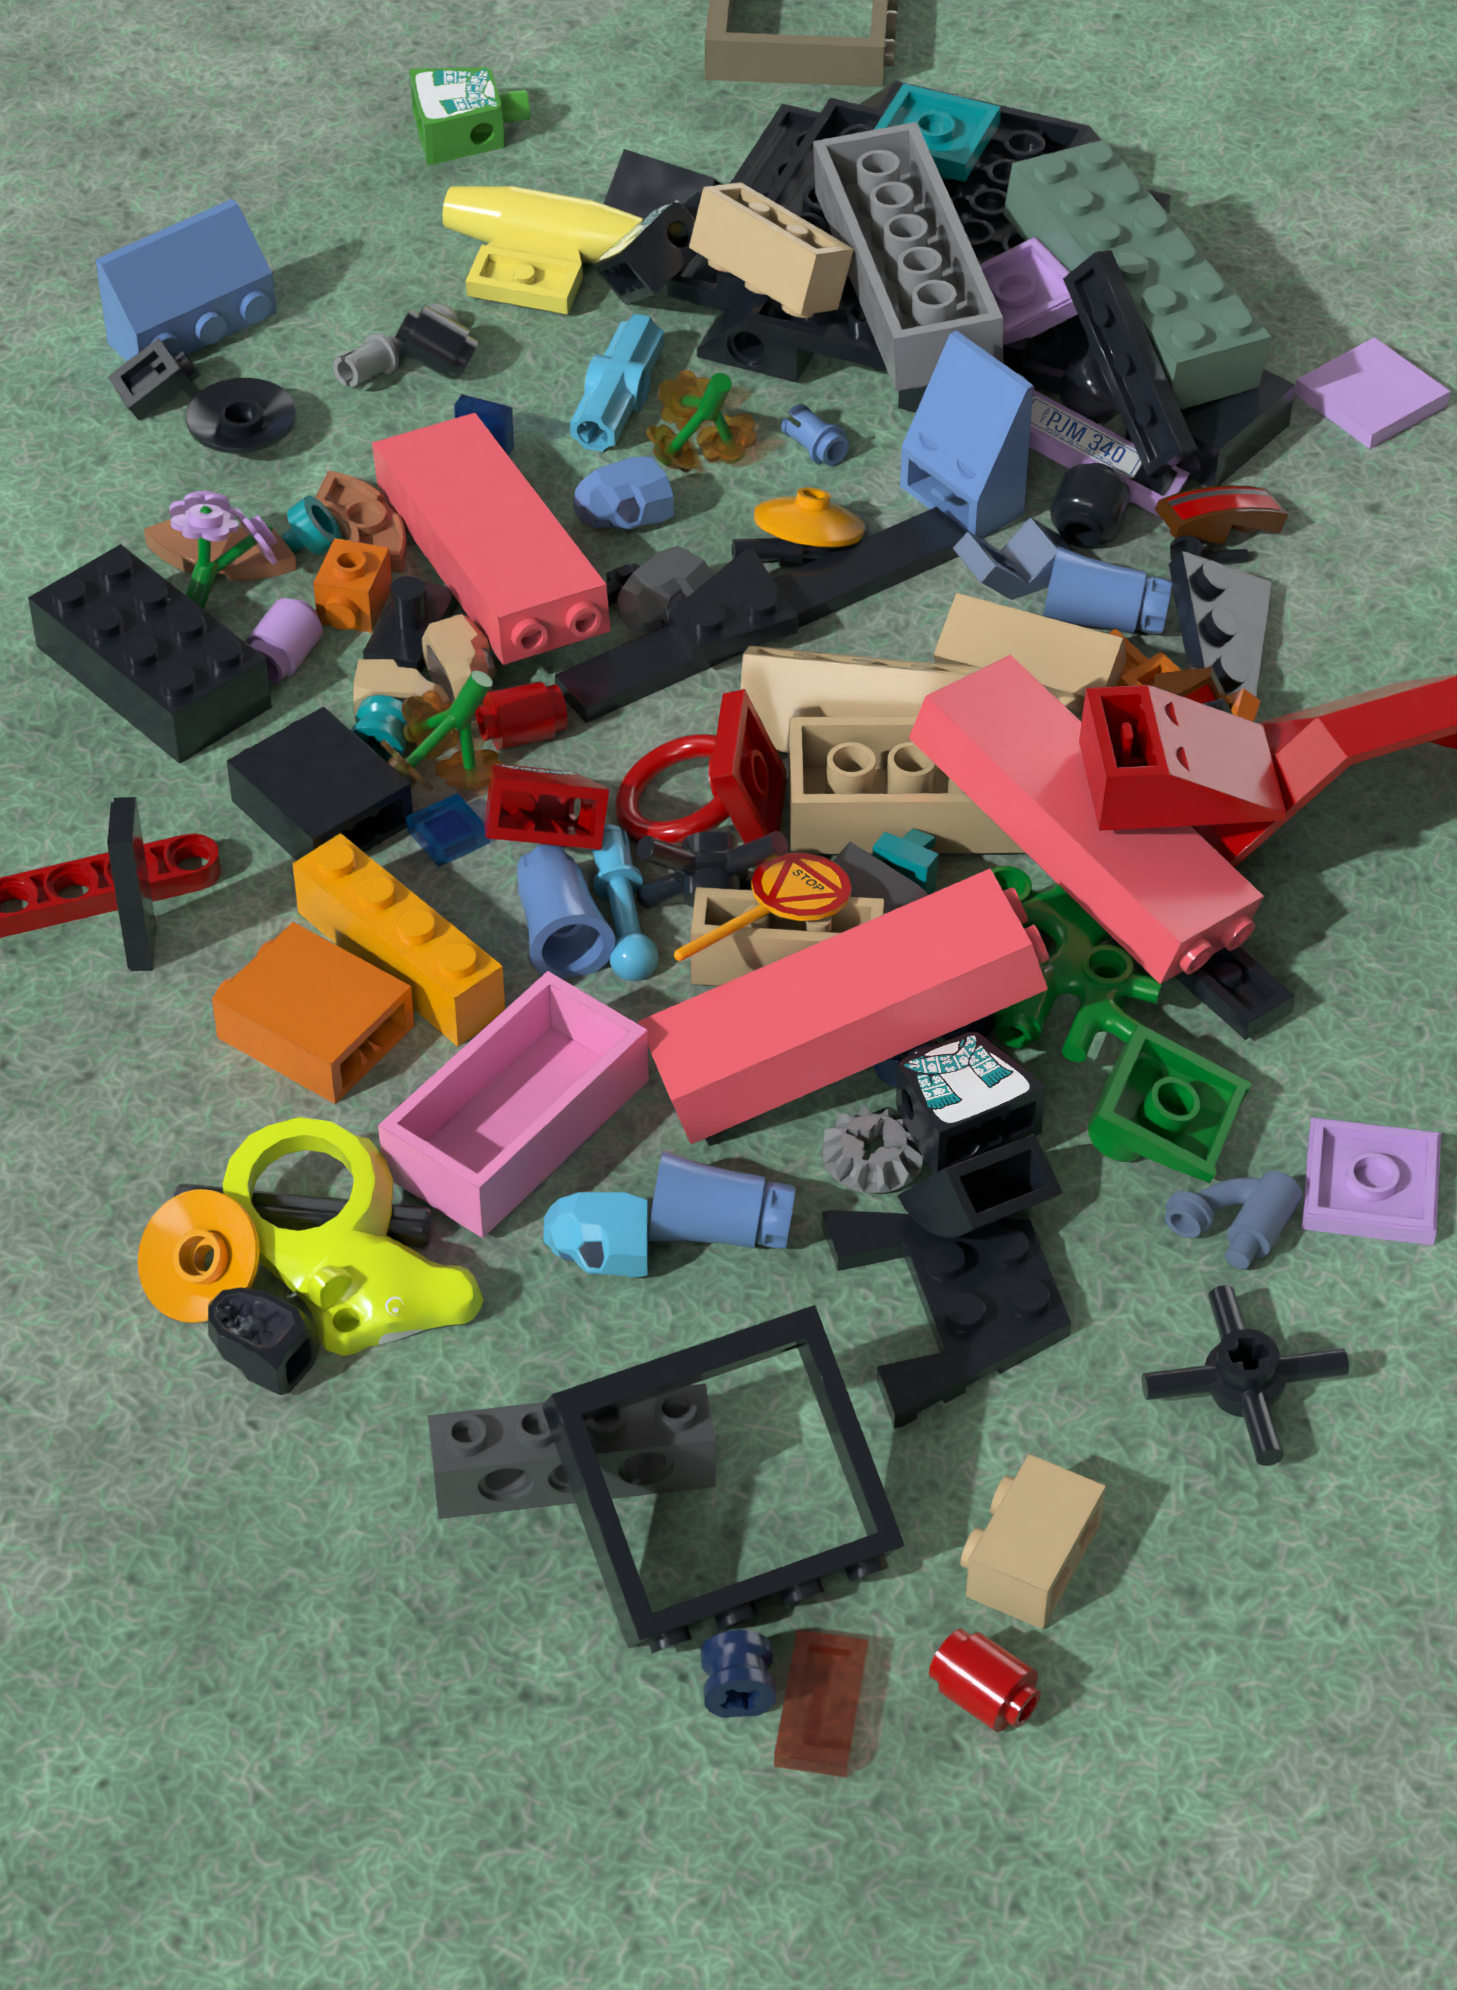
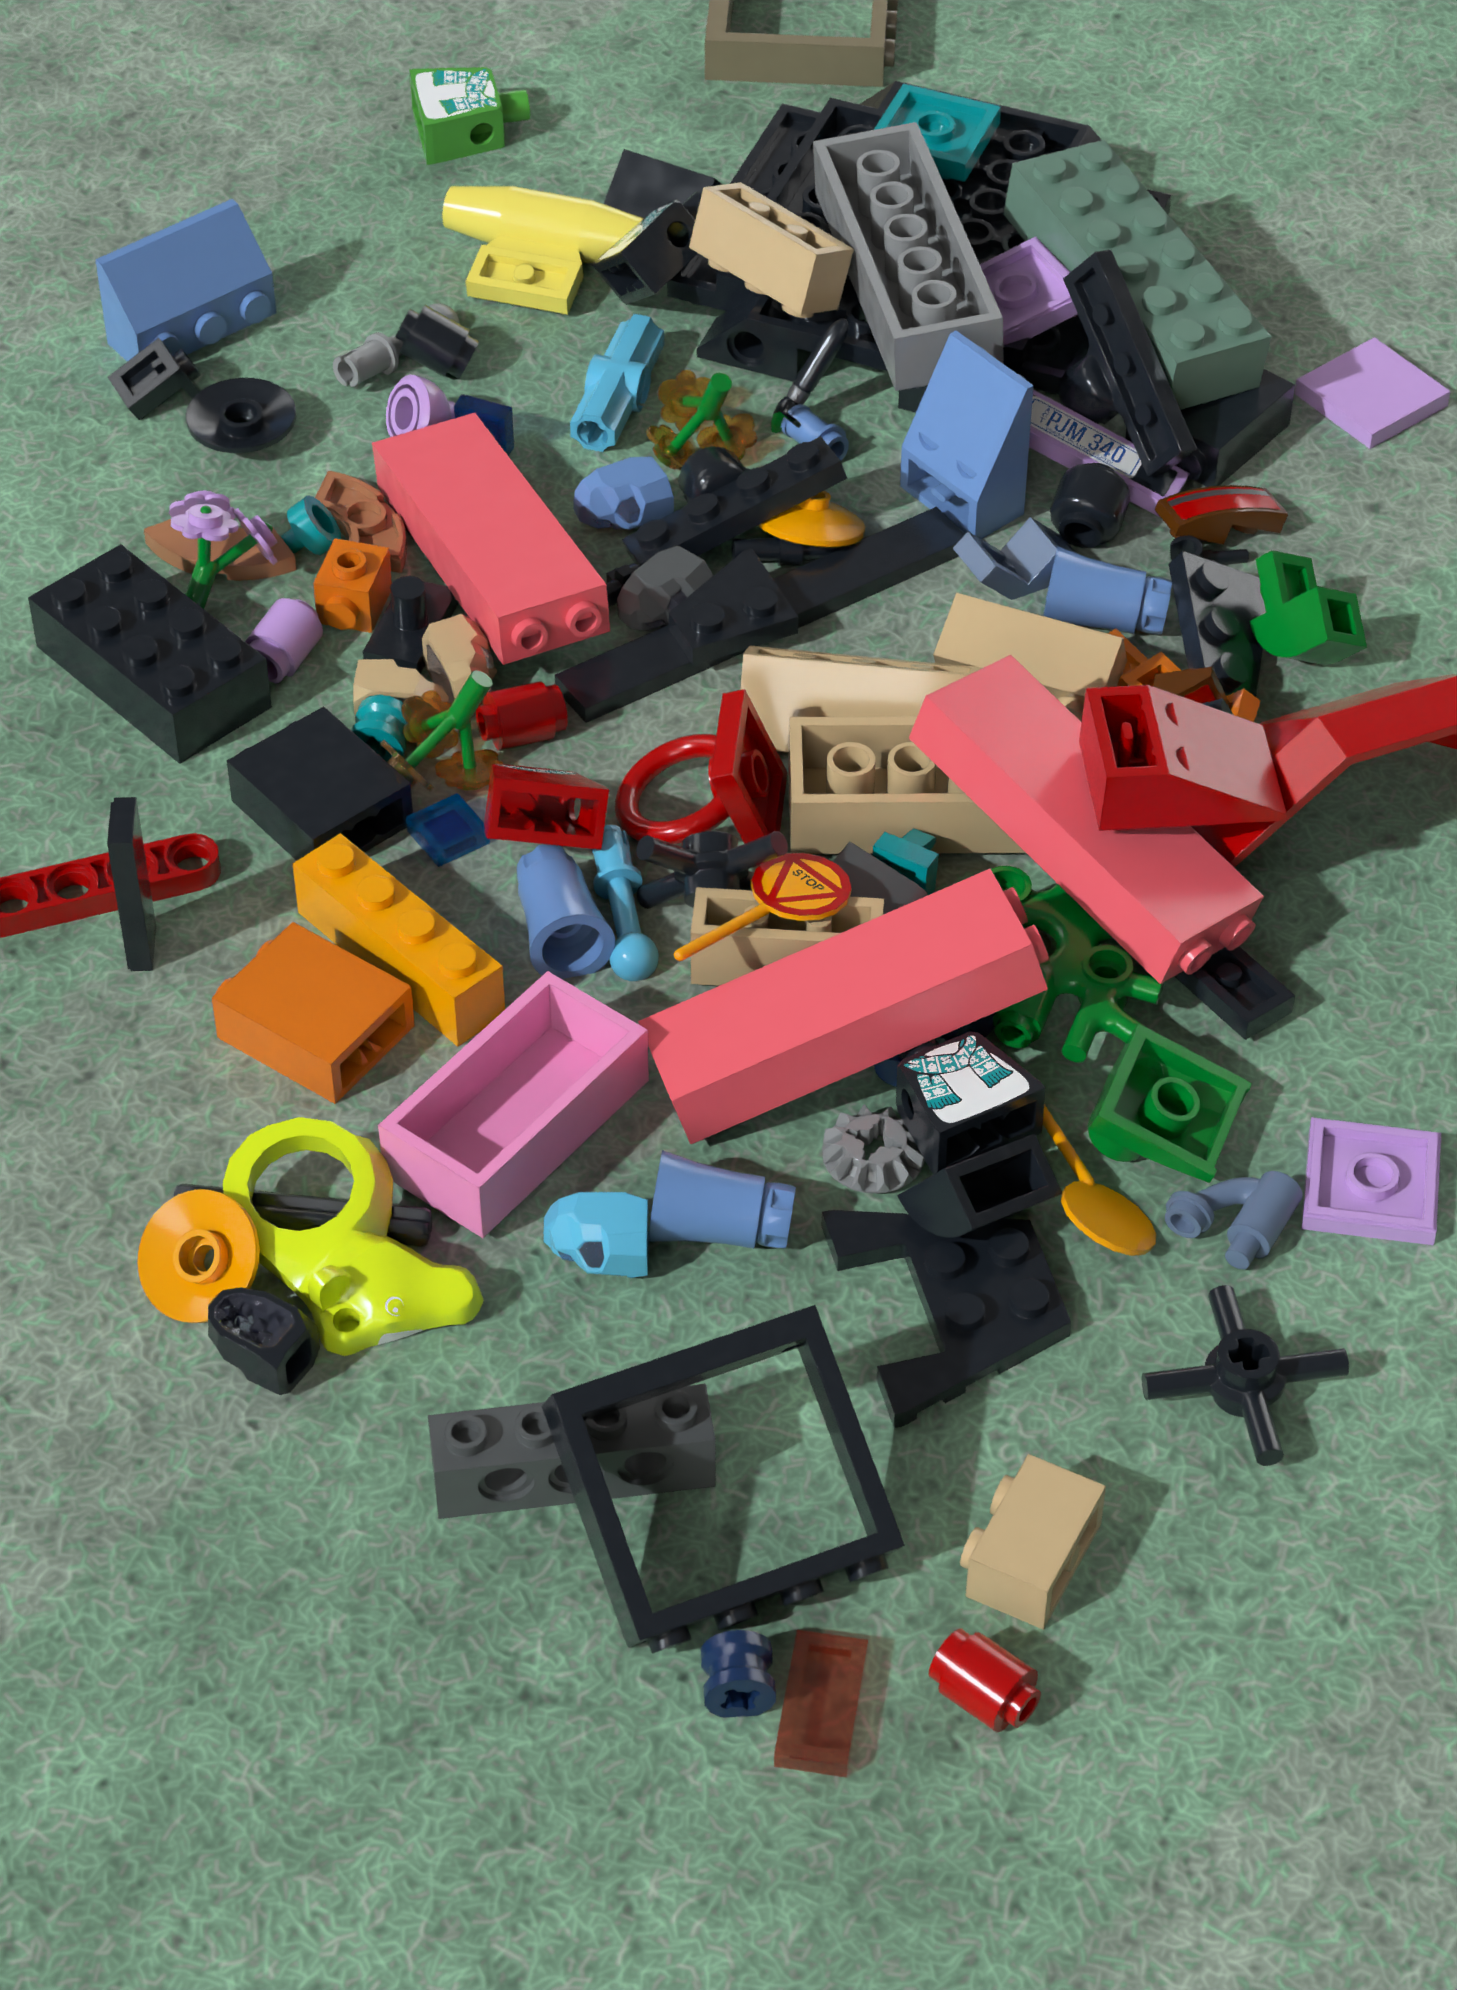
none -> lavender brick [386,375,459,437]
none -> black plate [622,436,848,566]
none -> black piece [771,319,849,433]
none -> light orange piece [1043,1104,1156,1256]
none -> green brick [1249,550,1367,665]

